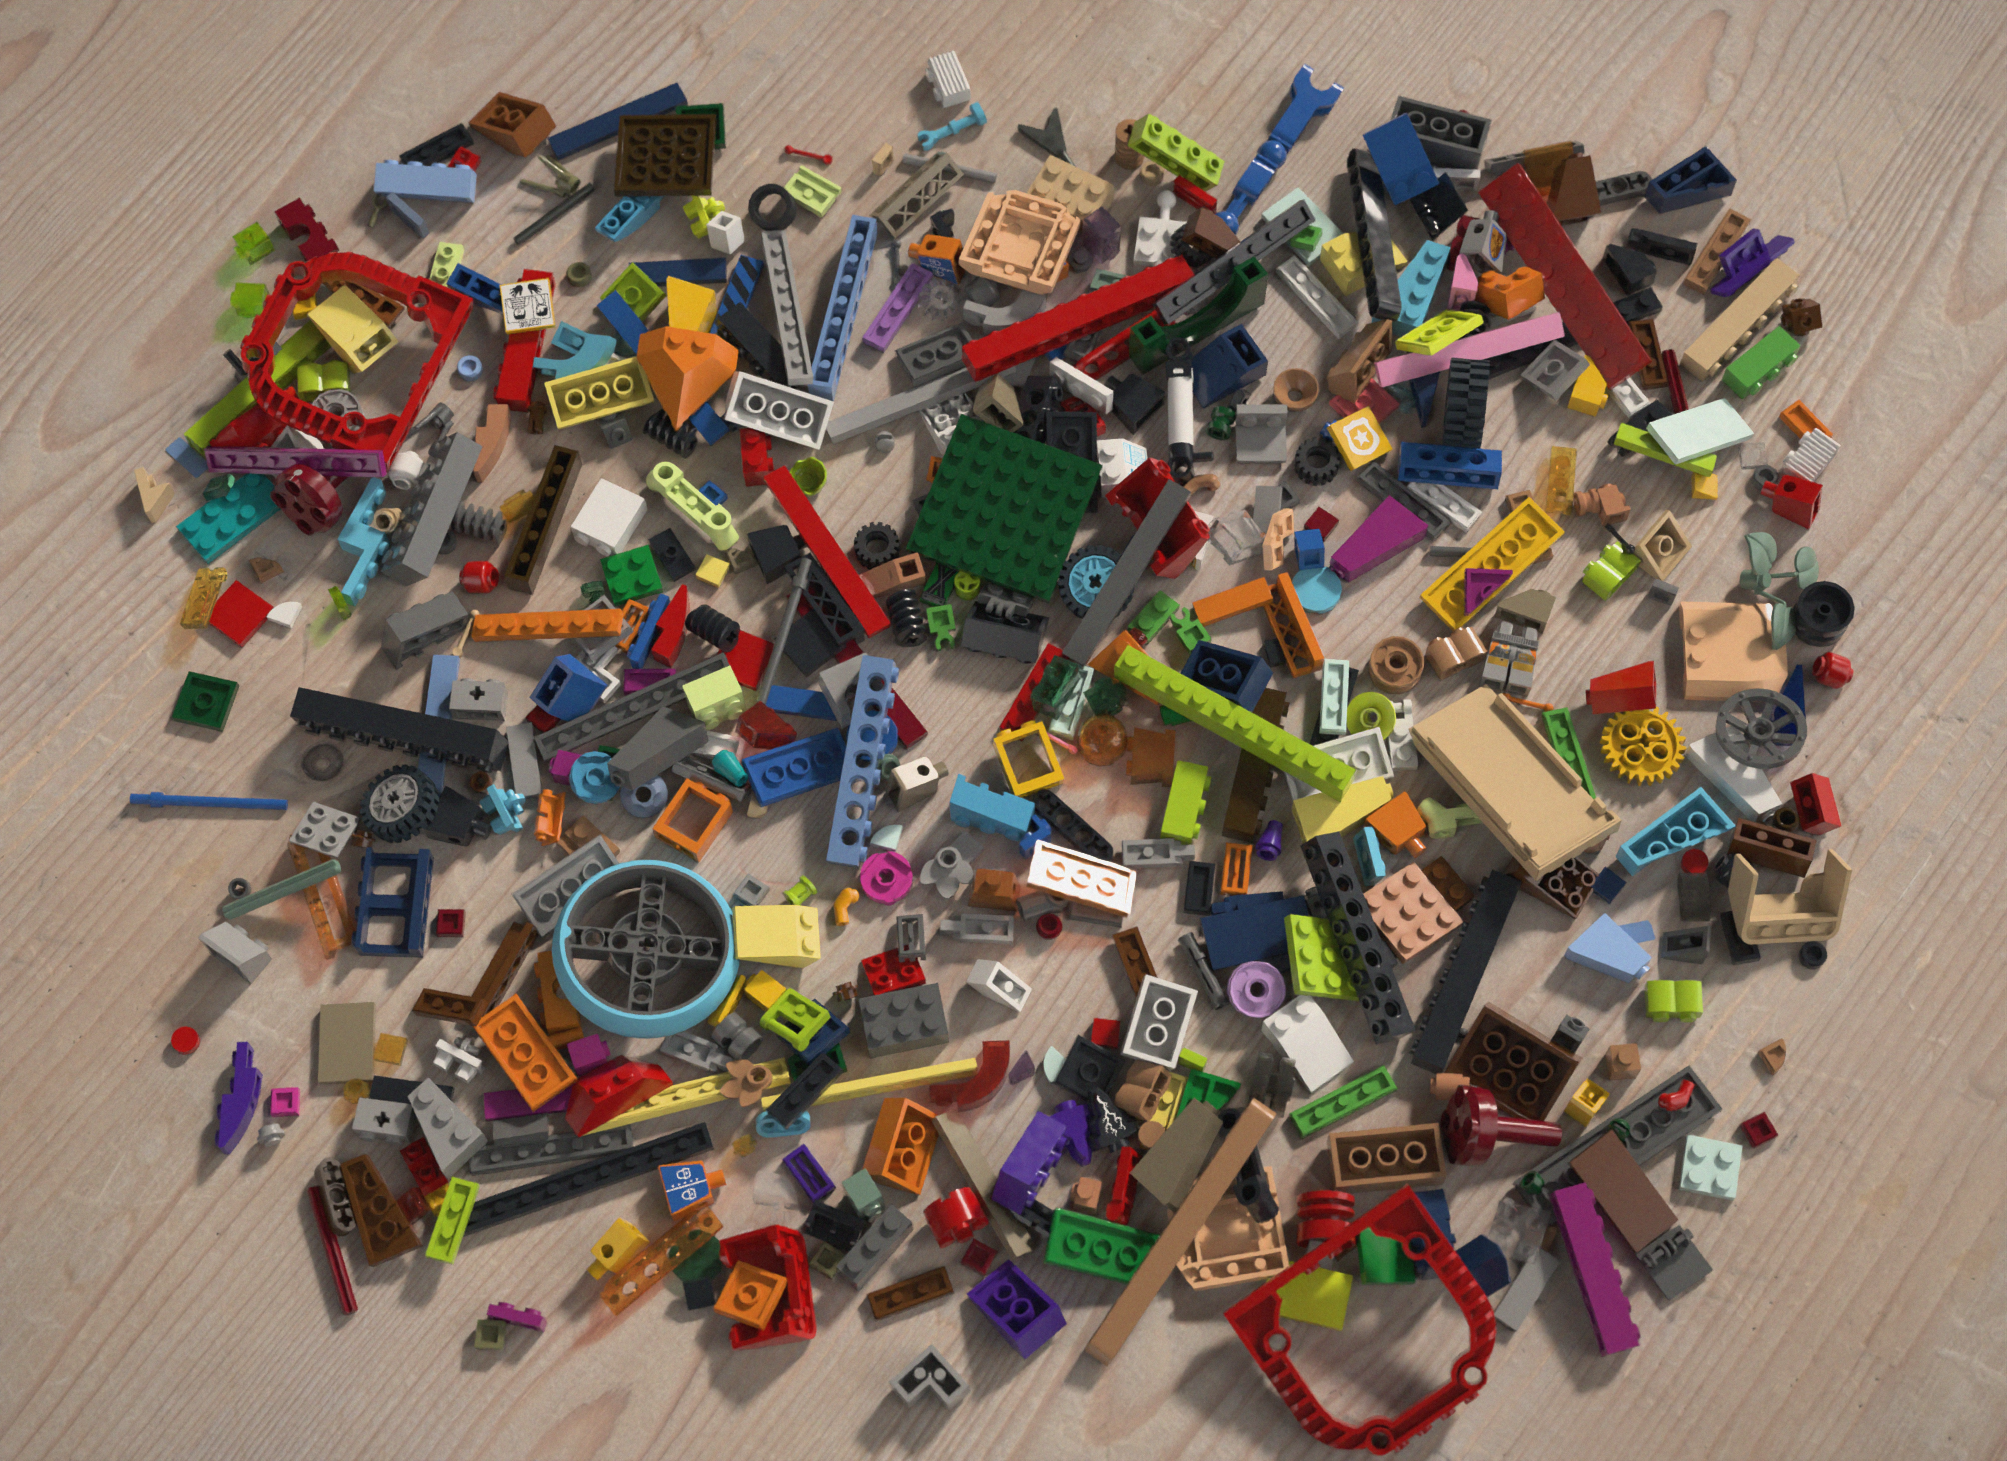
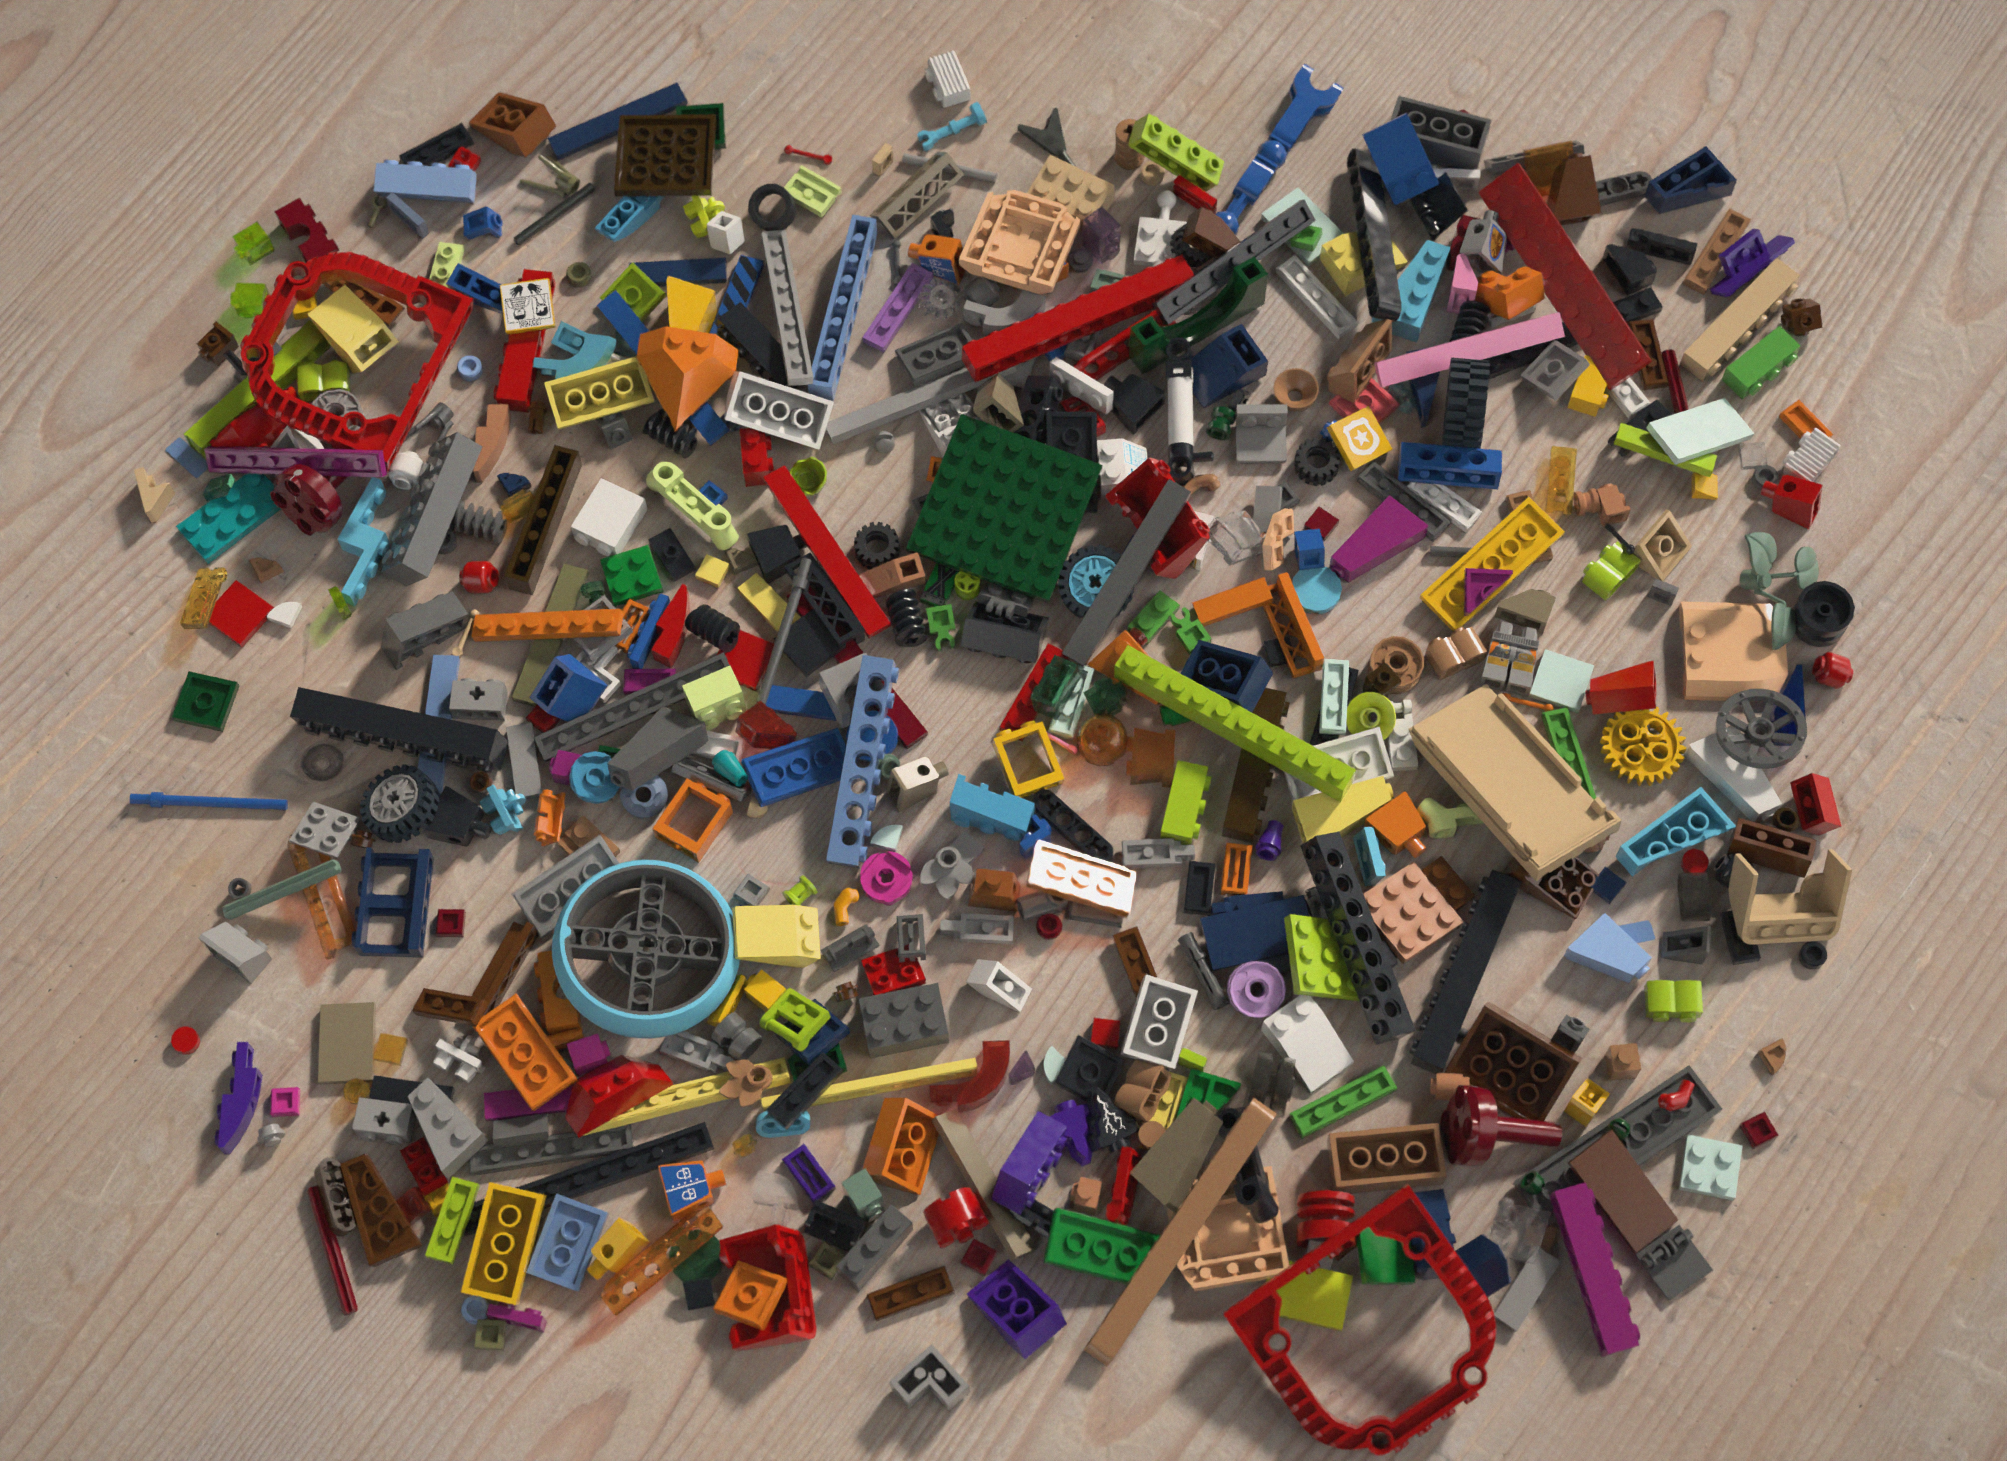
tan cone [373,508,402,533] -> none
neon yellow tile [1395,309,1483,356] -> none
none -> reddish brown brick [196,321,239,367]
none -> yellow brick [461,1182,546,1305]
none -> light blue tile [461,1295,489,1324]
none -> blue bracket [463,206,503,240]
none -> dark blue tile [497,473,532,498]
none -> olive tile [512,563,589,707]
none -> medium blue plate [526,1194,609,1292]
none -> light yellow tile [737,572,801,632]
none -> dark grey hinge [821,924,880,972]
none -> dark brown bracket [1362,663,1401,699]
none -> light aqua tile [1529,649,1594,713]

